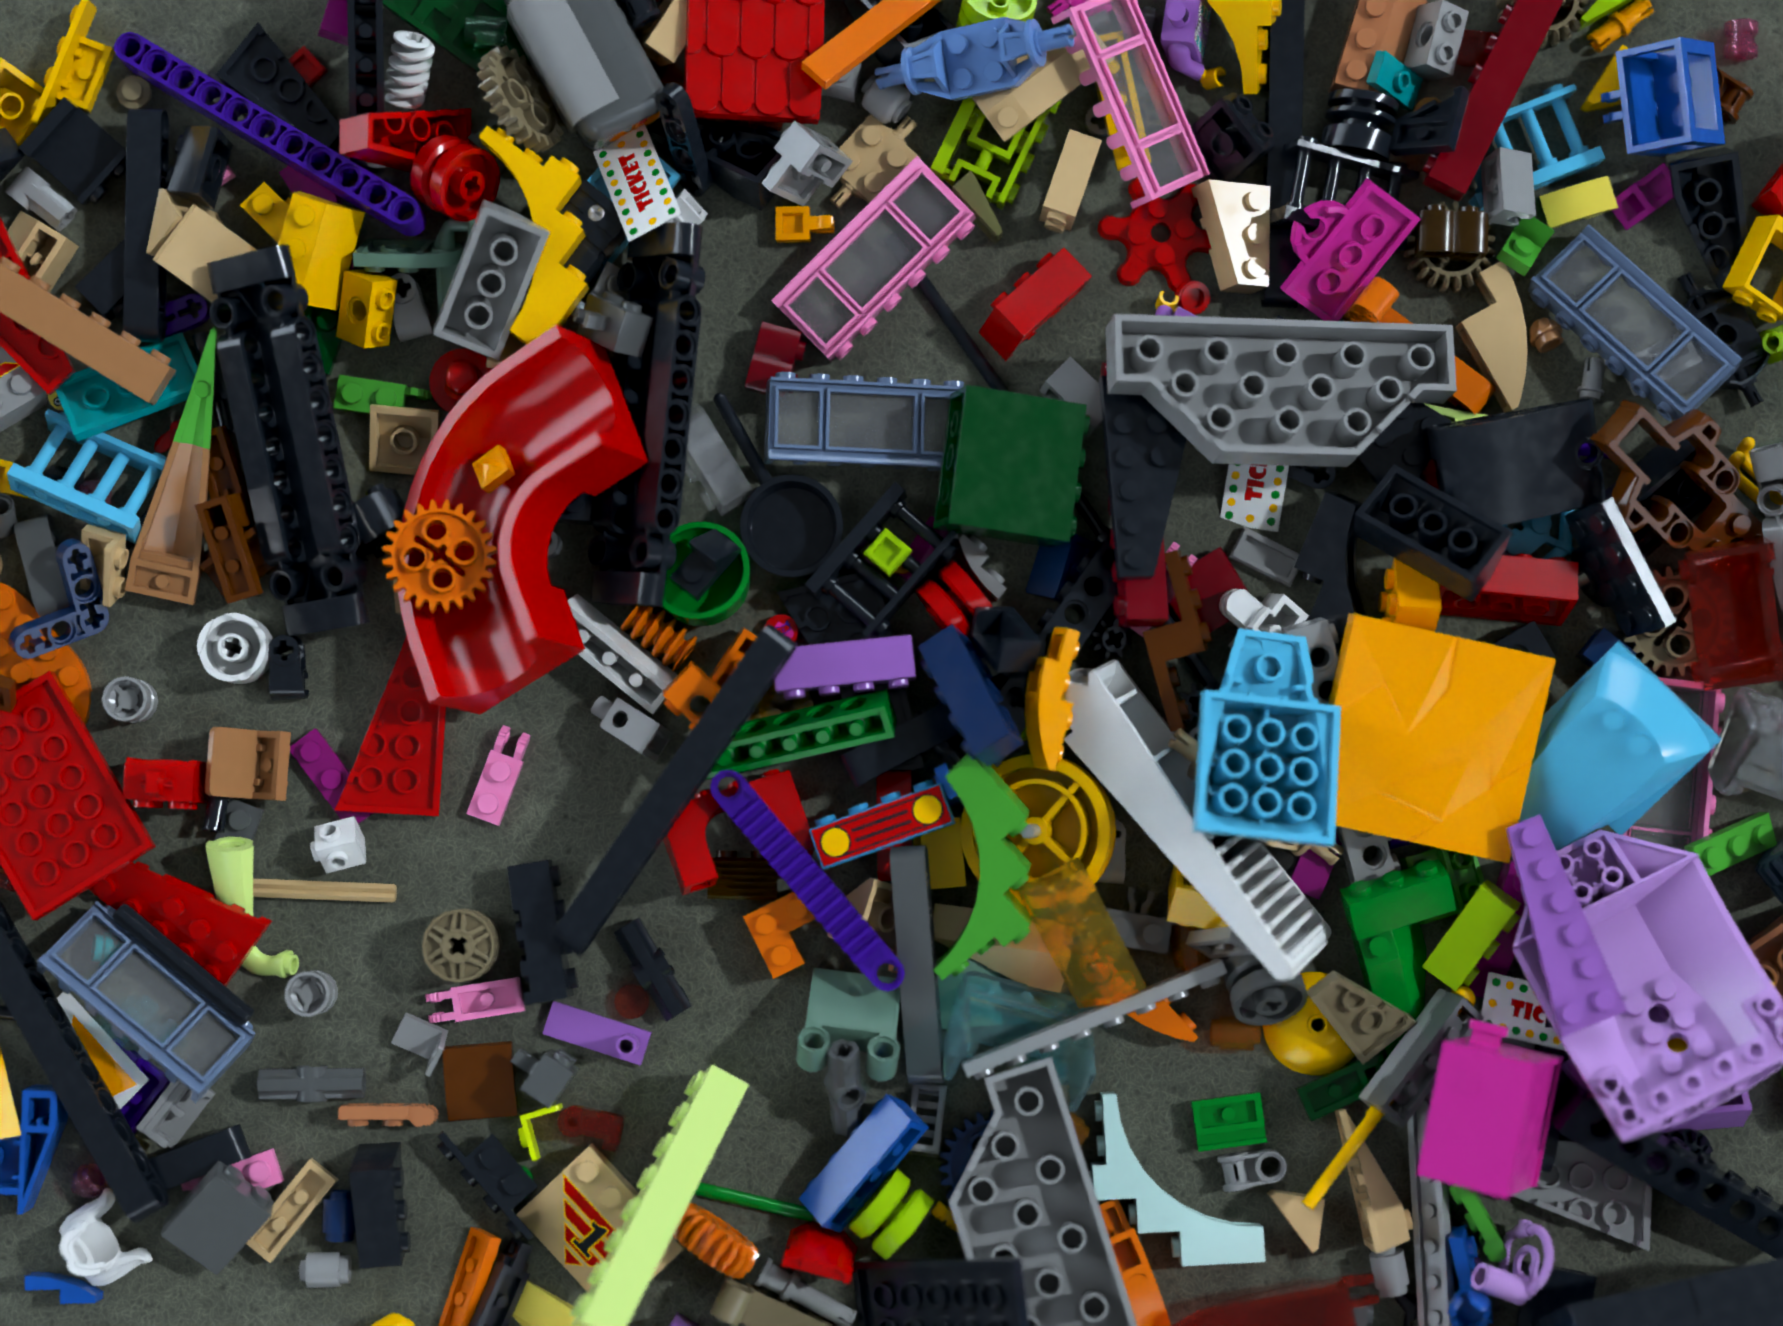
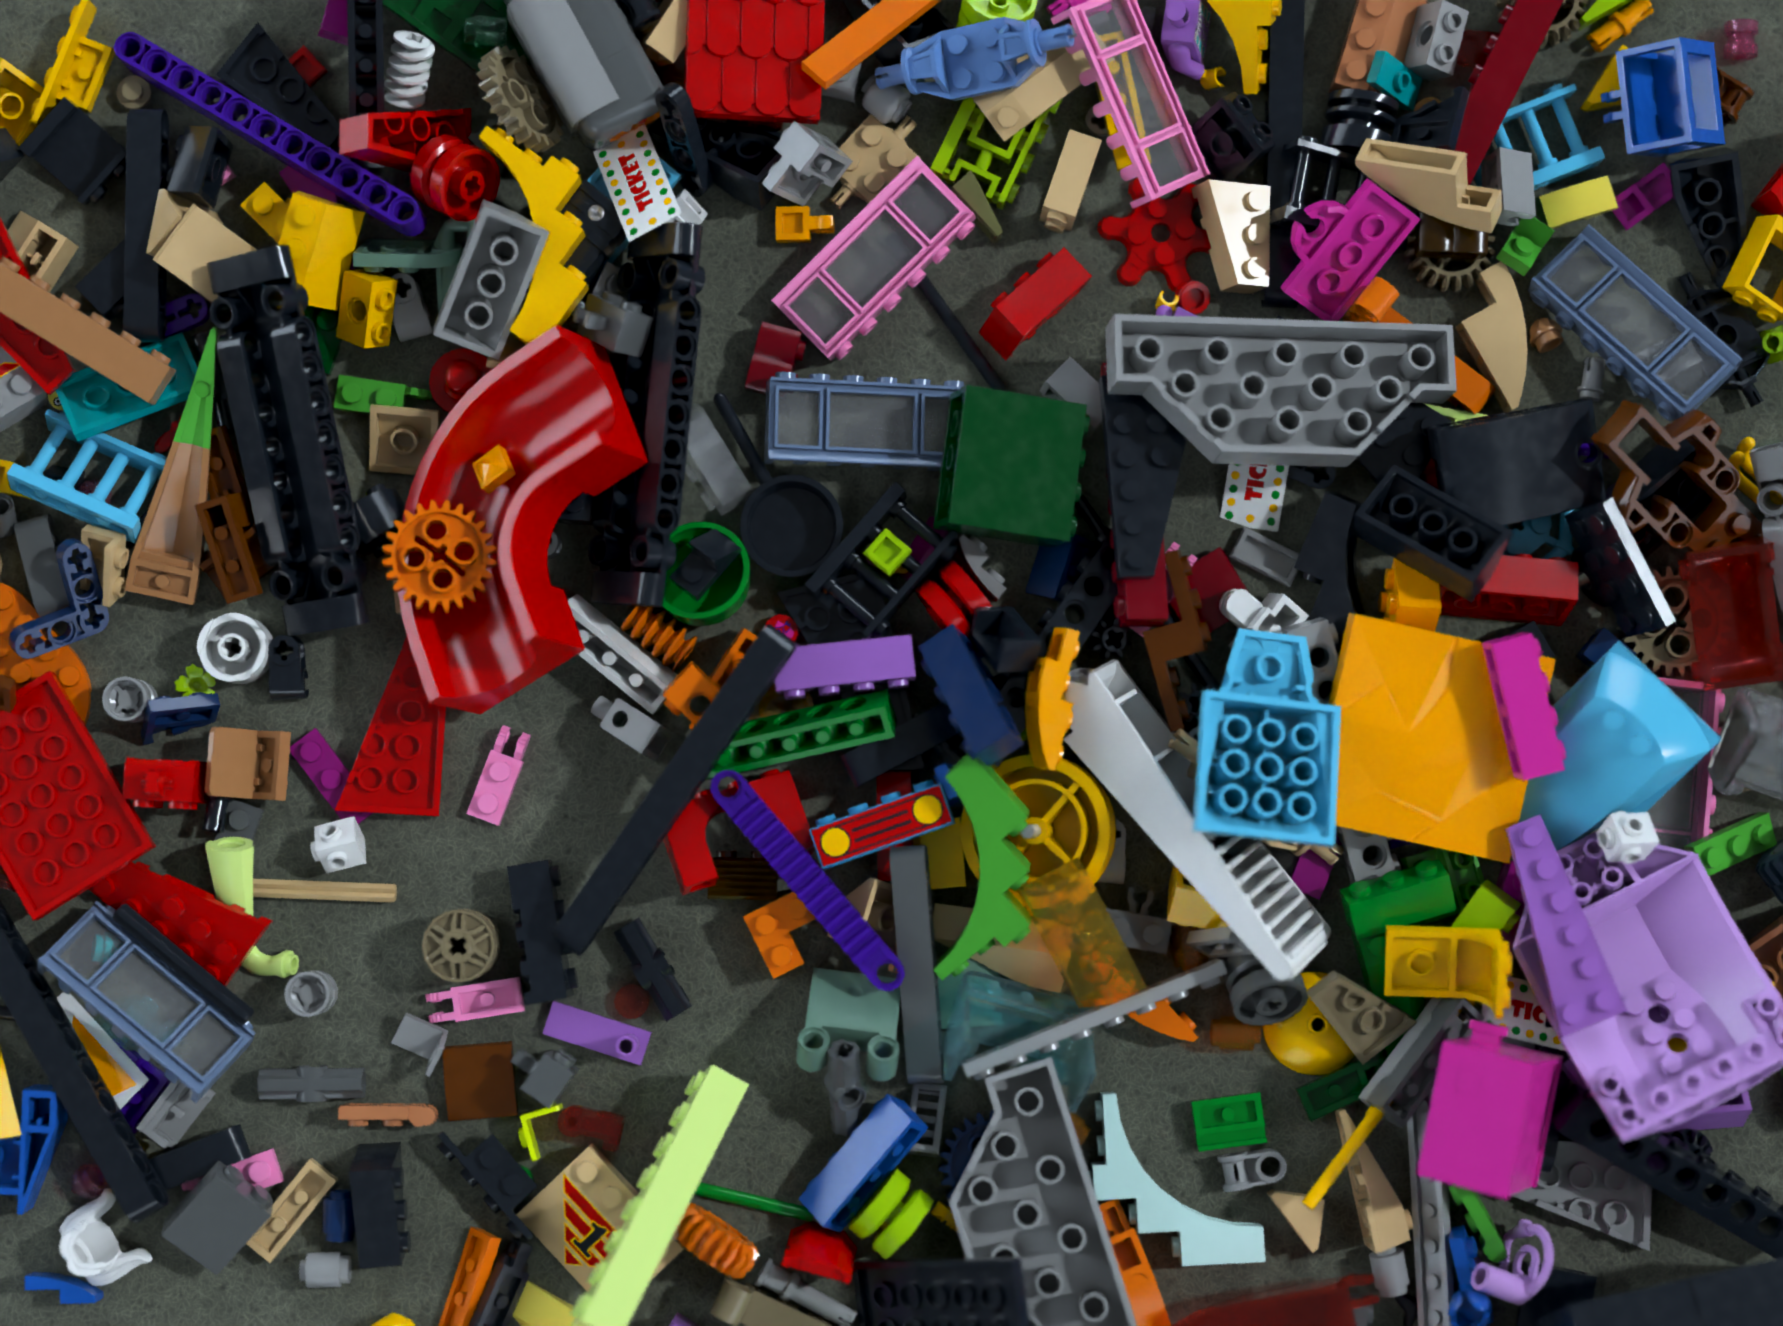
light grey piece [4,166,78,232] -> none
none -> dark blue wing [141,692,220,745]
none -> lime plant [174,664,216,697]
none -> tan slope [1355,138,1502,234]
none -> yellow bracket [1384,925,1512,1019]
none -> dark pink brick [1482,632,1566,781]
none -> white brick [1596,811,1660,864]

